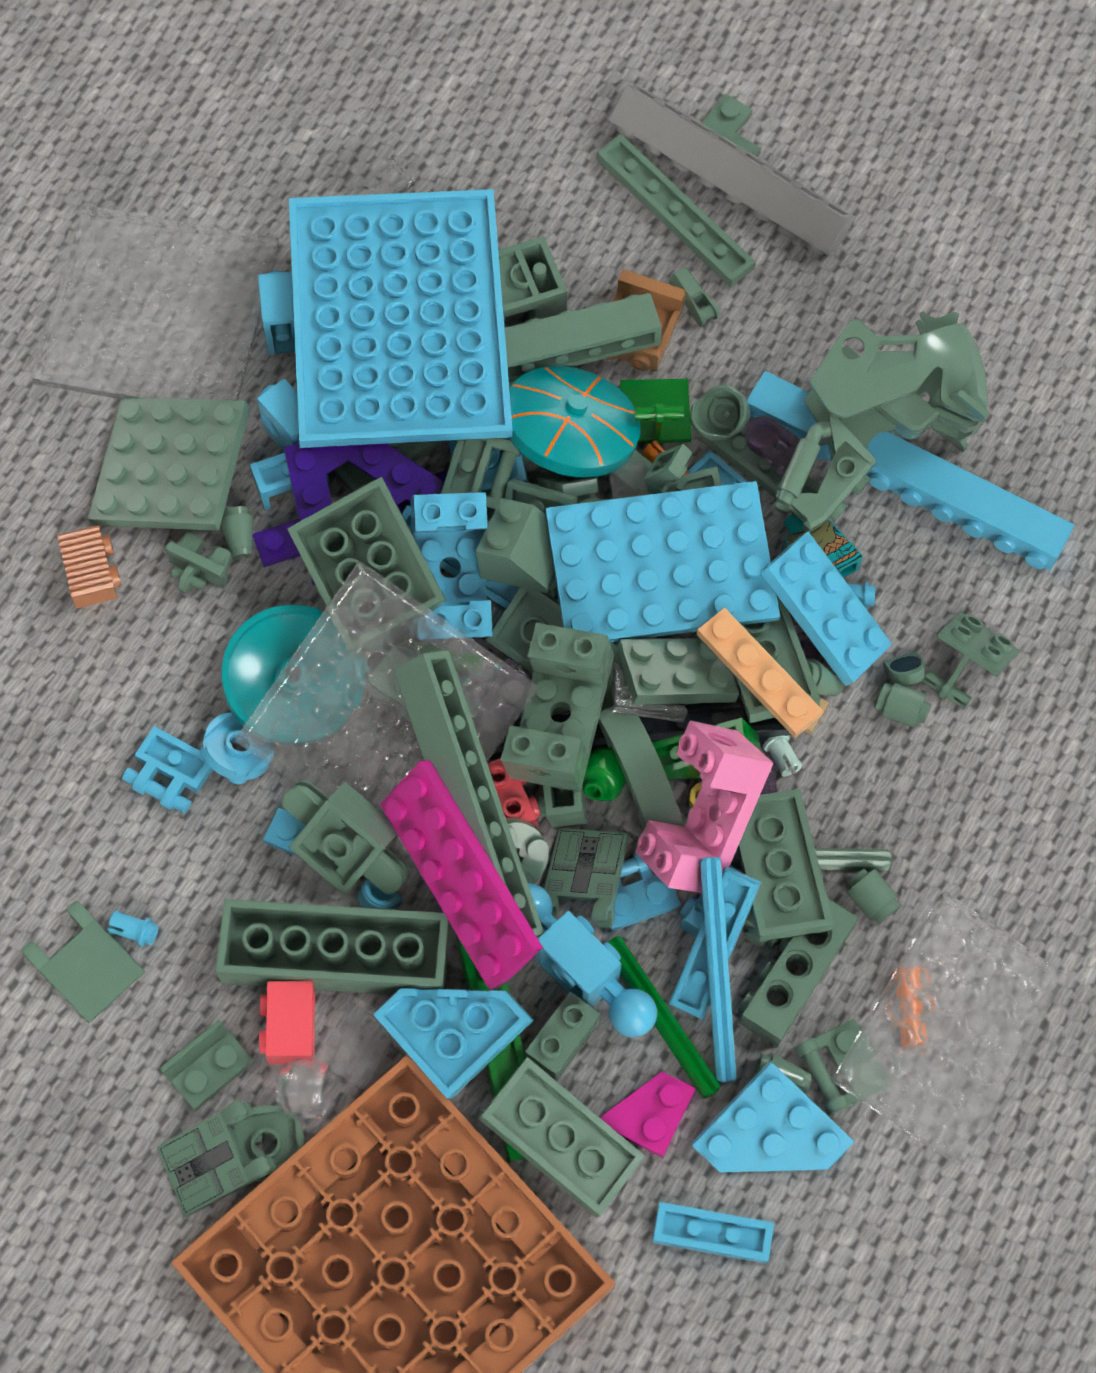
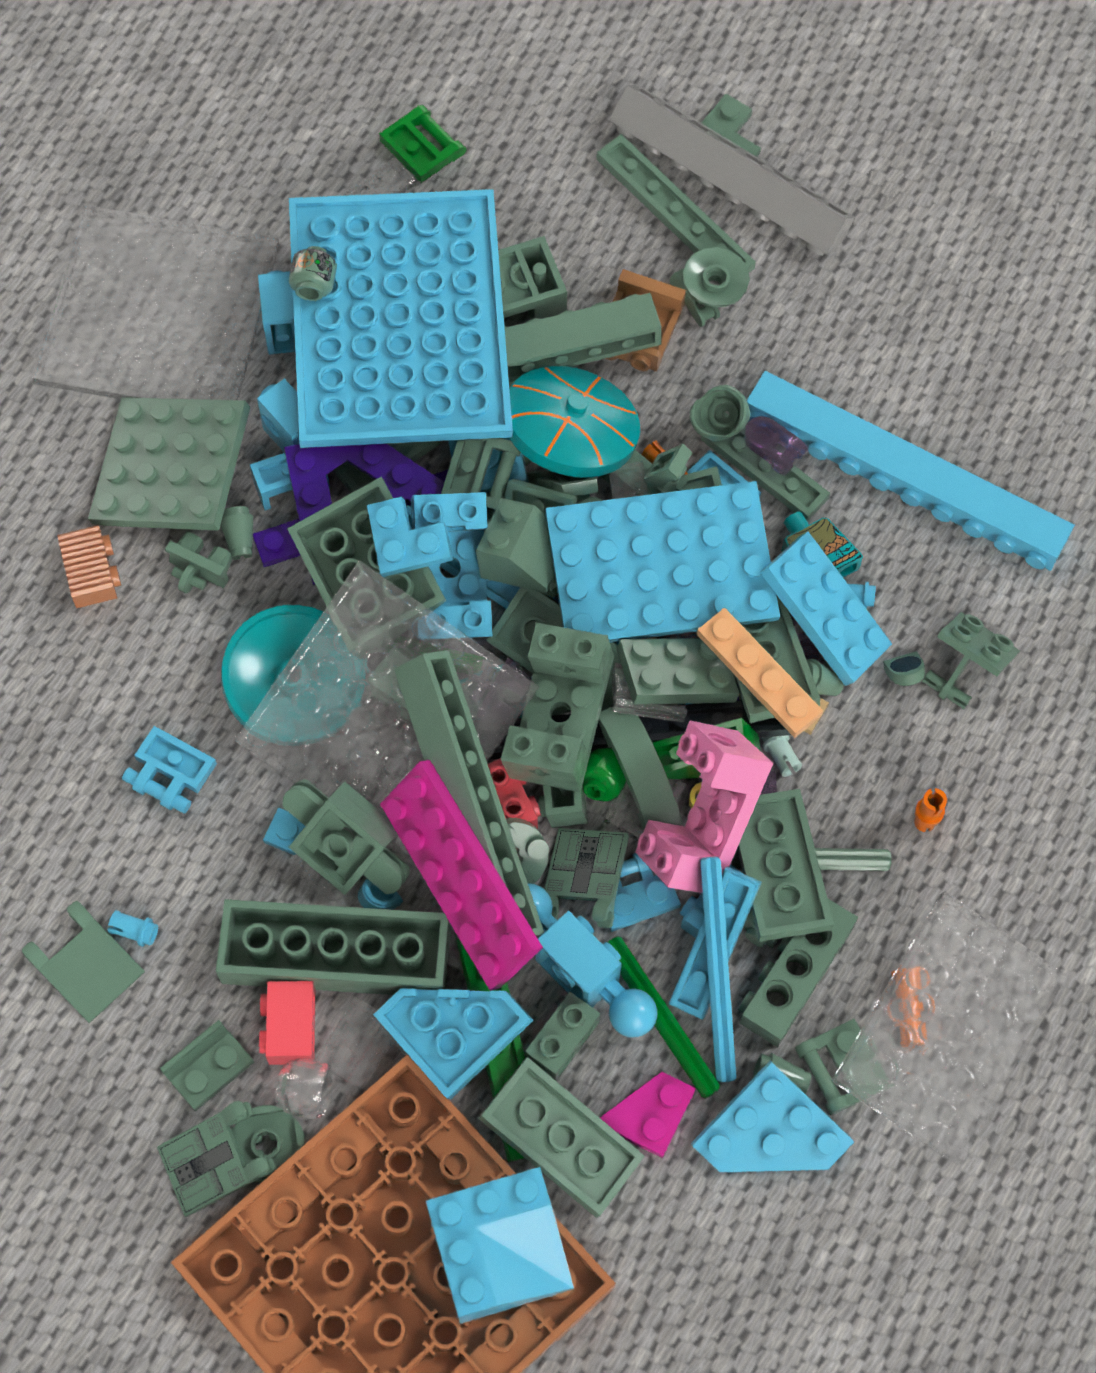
medium azure plate [200,713,275,784] -> none
green plate [620,379,691,443] -> none
medium azure plate [652,1202,774,1264] -> none
sand green piece [774,311,989,533] -> none
sand green brick [847,869,901,924] -> none
sand green brick [875,683,932,728] -> none
none -> sand green head [288,246,337,301]
none -> medium azure plate [367,497,453,577]
none -> green plate [379,105,467,184]
none -> medium azure slope [426,1167,574,1324]
none -> sand green dish [683,247,750,308]
none -> orange pin [914,788,947,832]

